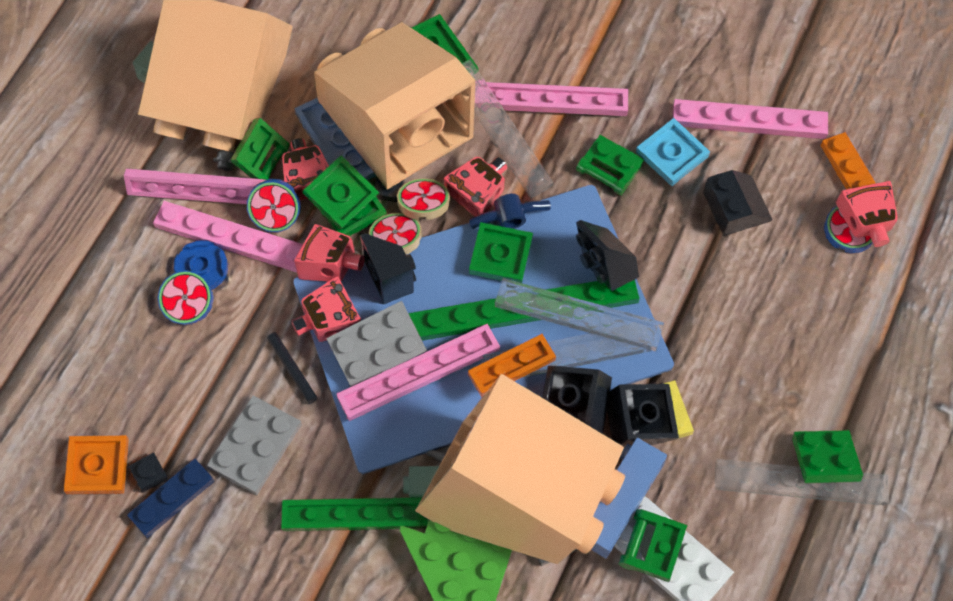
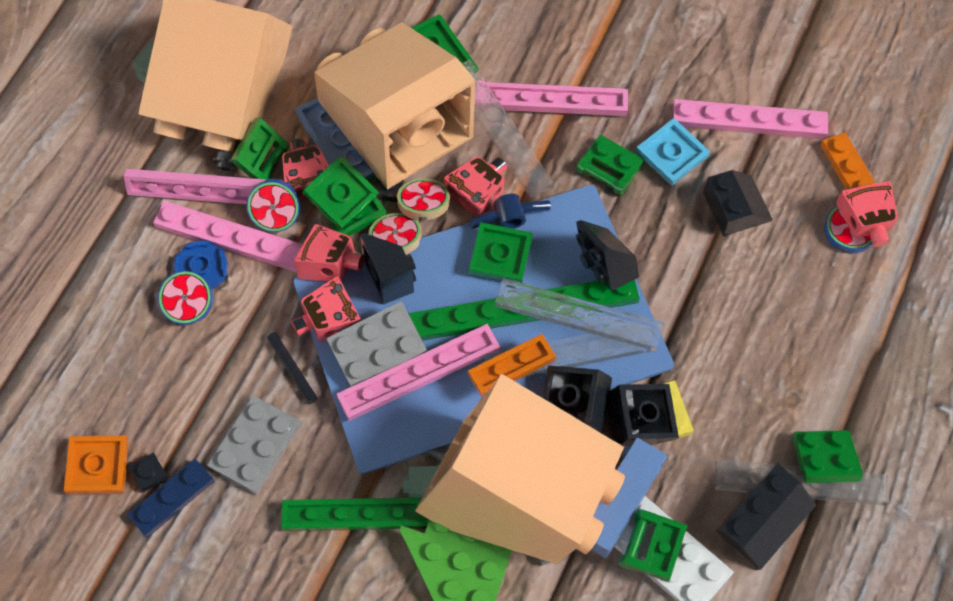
none -> black slope [716,463,816,570]

